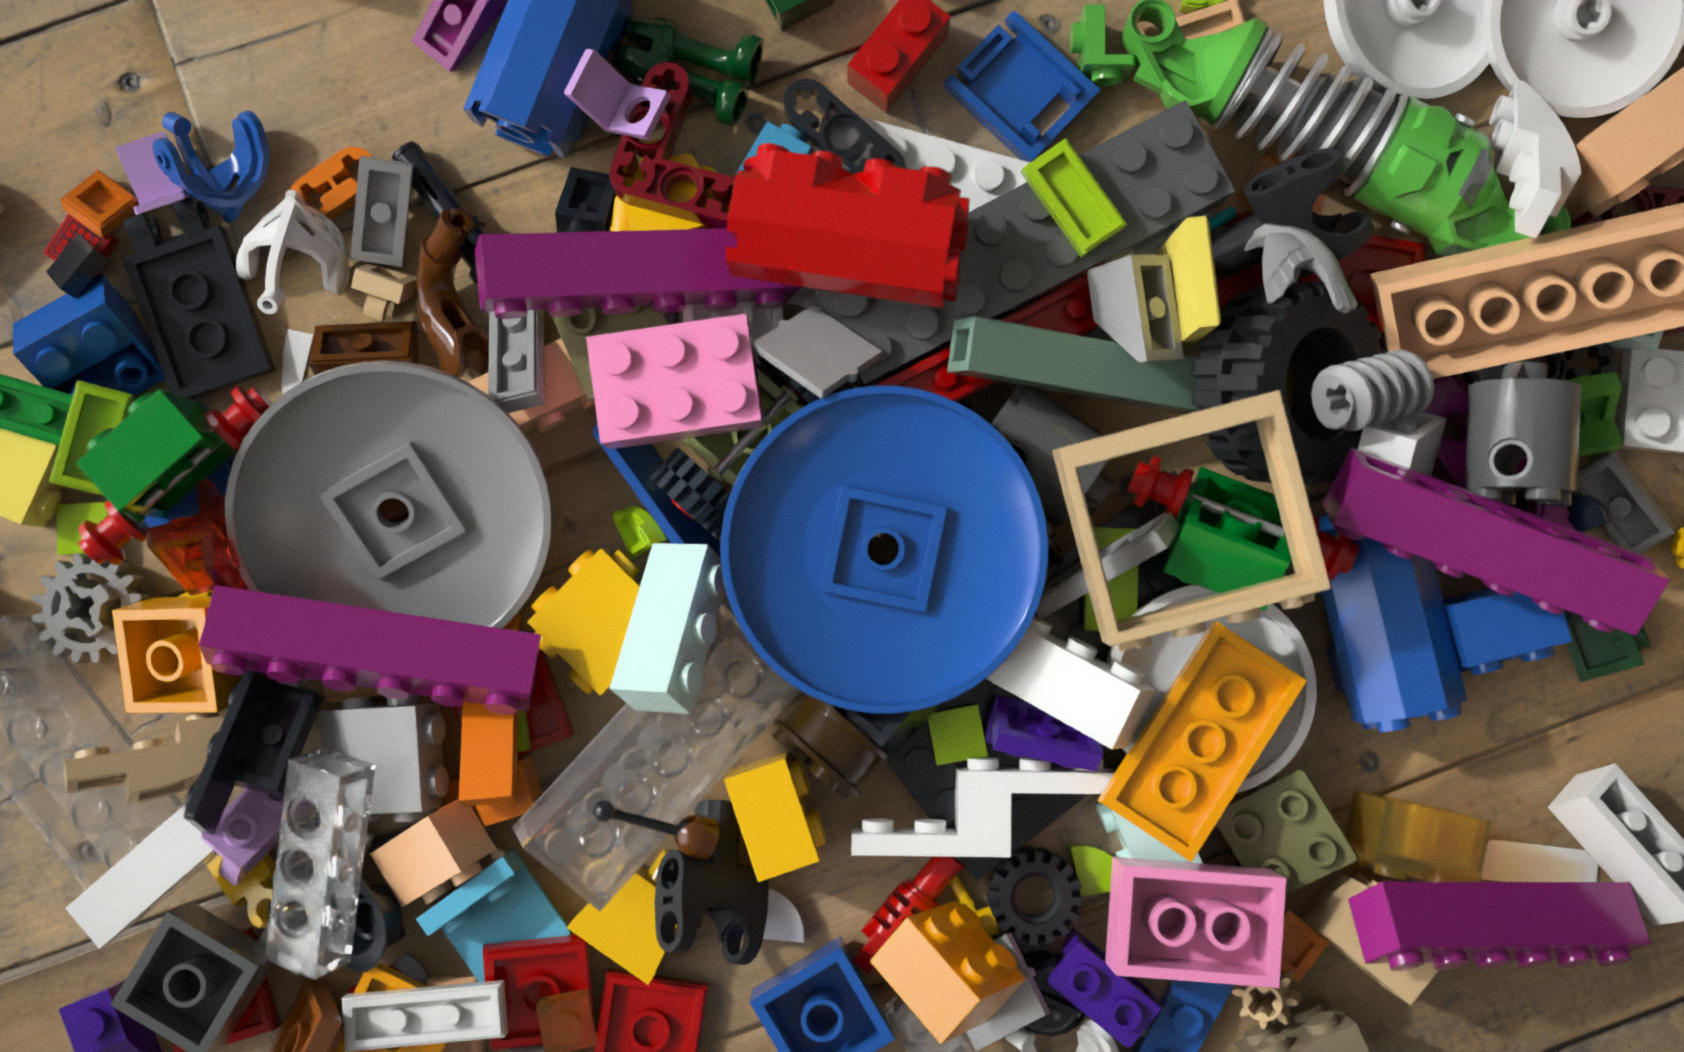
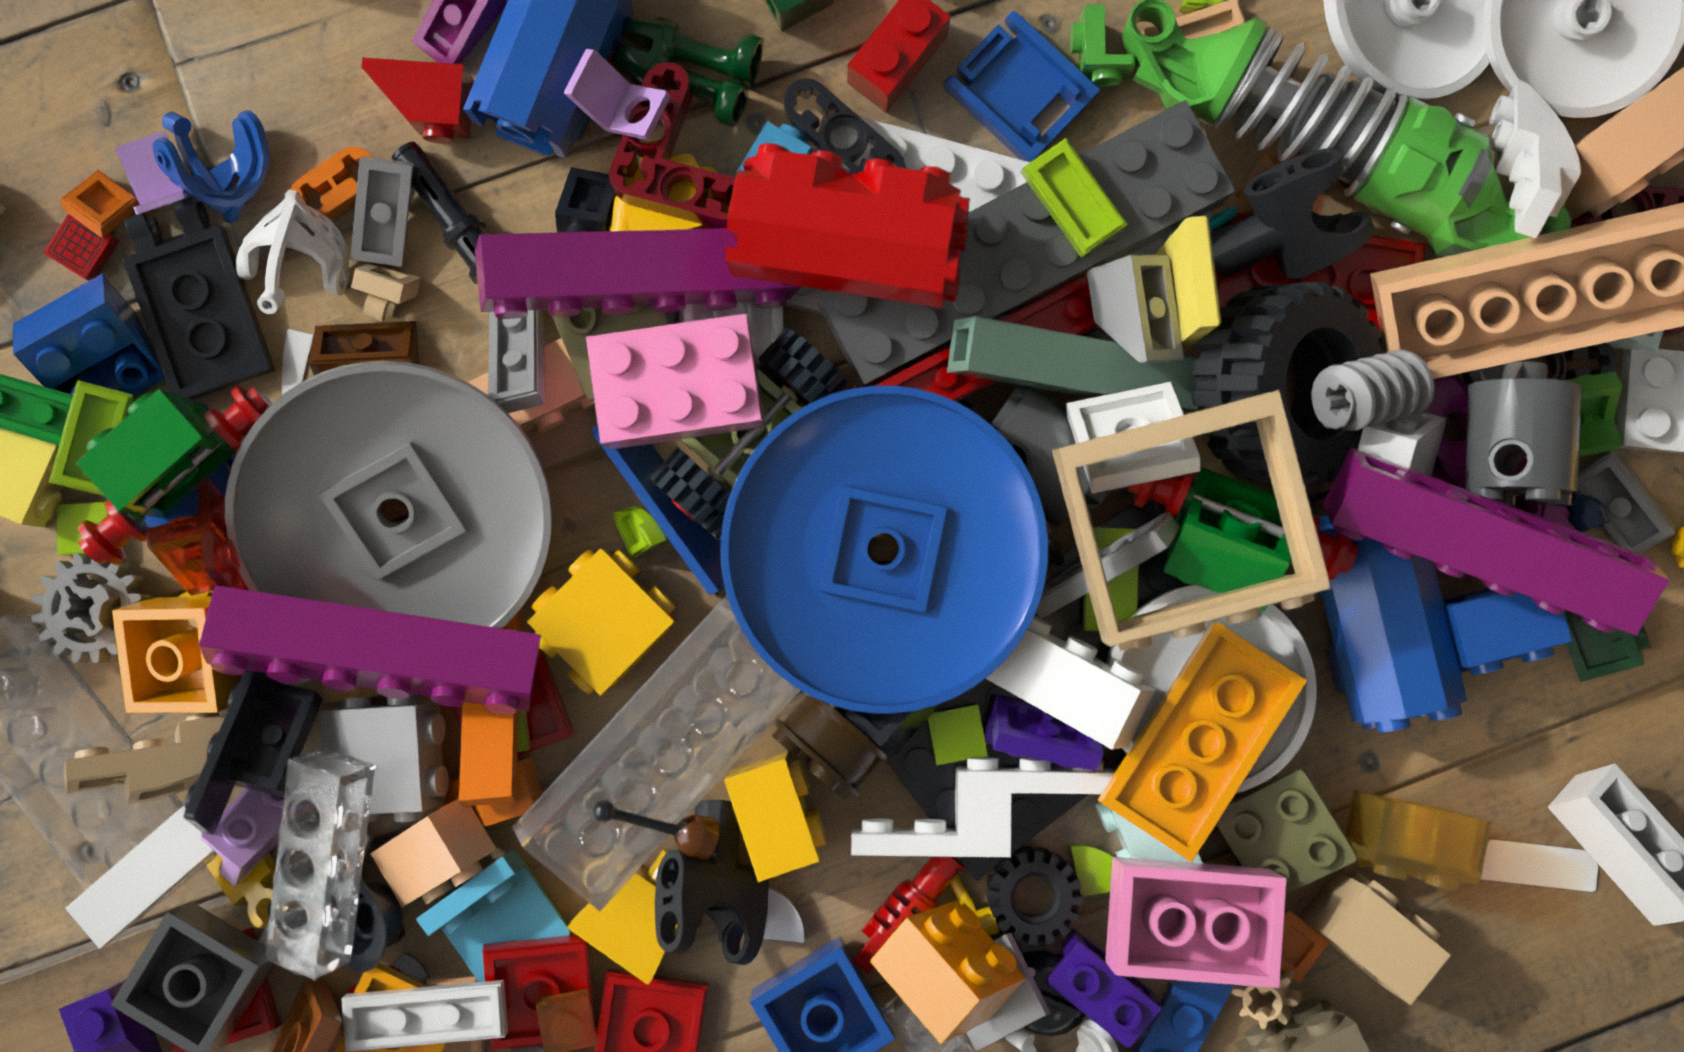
black tile [46,233,107,299] -> none
reddish brown piece [414,208,489,378] -> none
light aqua brick [610,543,726,714] -> none
light grey piece [753,305,882,399] -> none
light grey animal [1244,223,1358,314] -> none
magenta brick [1348,881,1651,971] -> none
none -> red slope [361,57,474,144]
none -> white plate [1066,382,1200,493]

